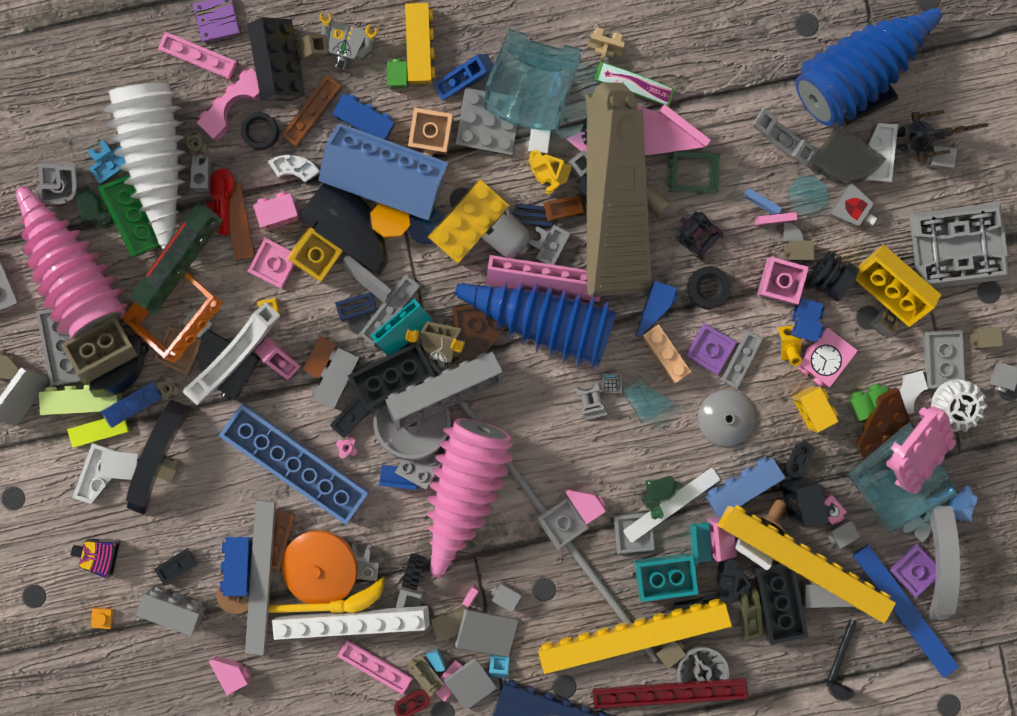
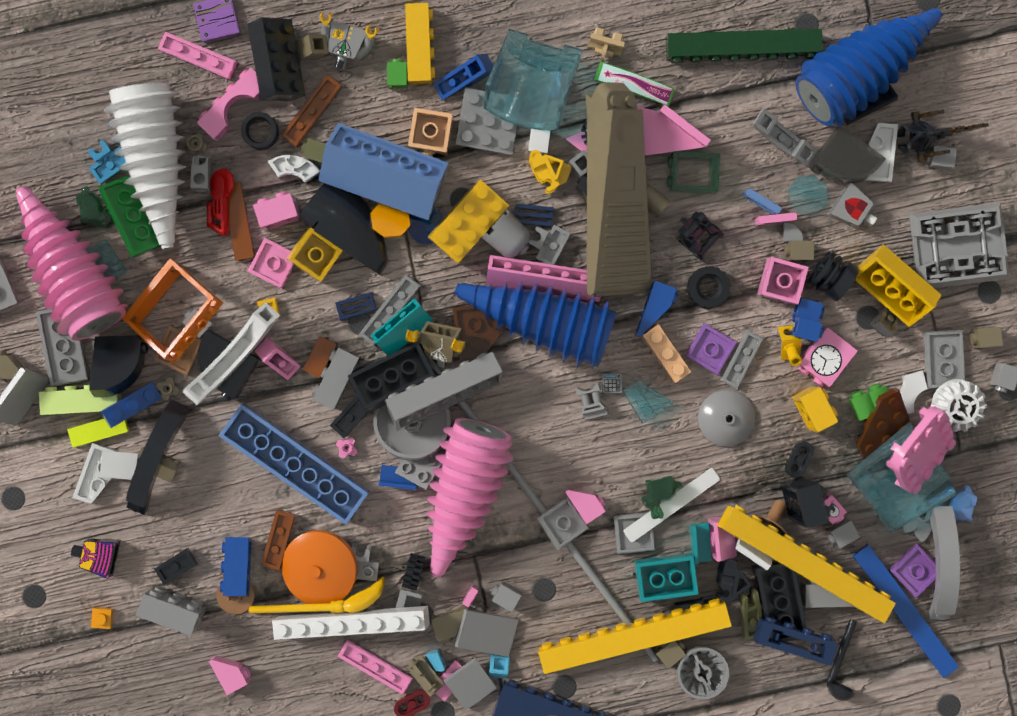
light grey brick [37,162,78,204] -> none
dark tan brick [61,316,138,385] -> none
clear green brick [129,202,223,315] -> none
light grey tile [245,500,276,655] -> none
blue brick [332,94,395,140] -> none
light grey tile [342,255,392,303] -> none
dark orange tile [543,195,585,222] -> none
dark red tile [592,678,749,709] -> none
medium blue brick [705,456,785,518] -> none
none -> clear light blue slope [87,240,127,279]
none -> olive brick [301,138,326,165]
none -> dark green brick [666,28,823,63]
none -> dark blue brick [753,616,838,666]

